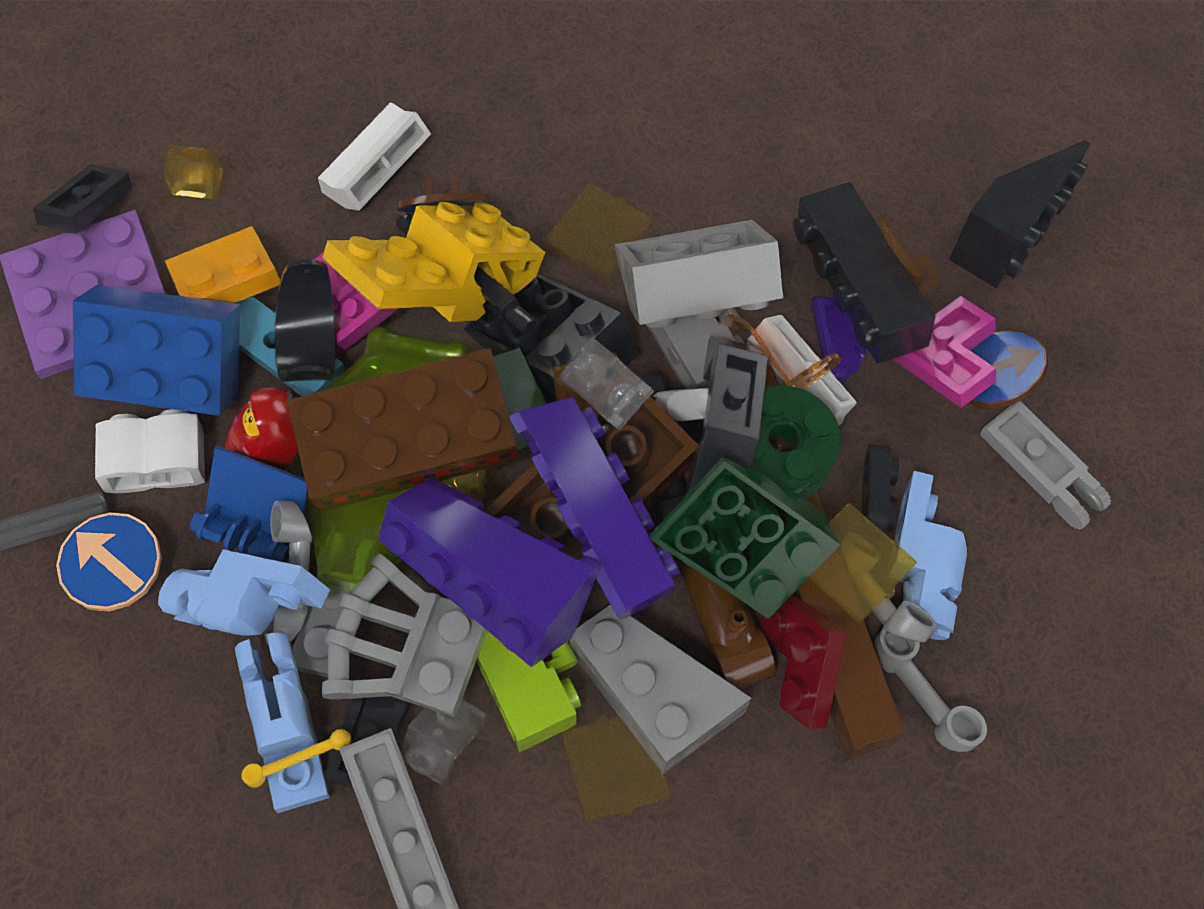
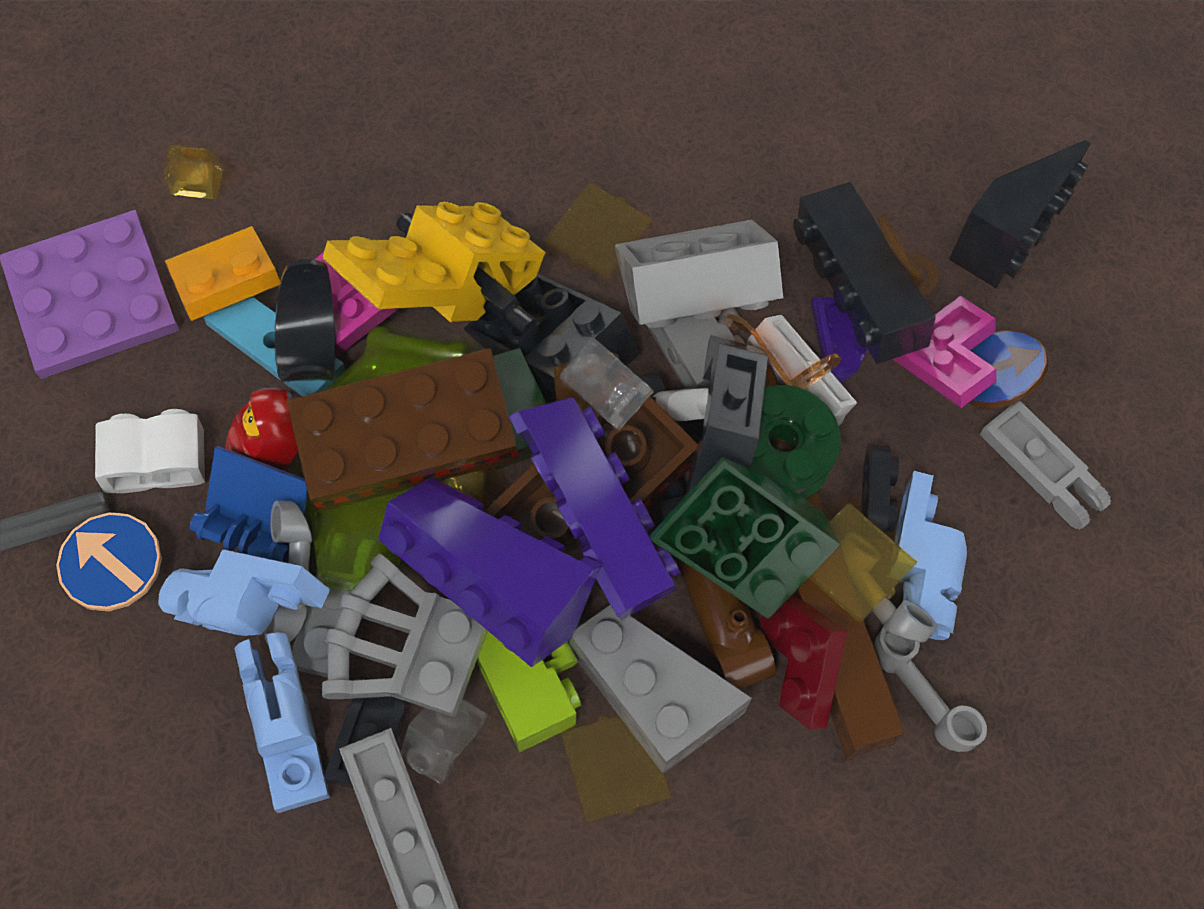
black plate [33,164,132,234] -> none
blue brick [73,285,240,416] -> none
yellow hinge [242,729,351,788] -> none
white piece [318,102,431,211] -> none
reddish brown piece [397,174,491,213] -> none

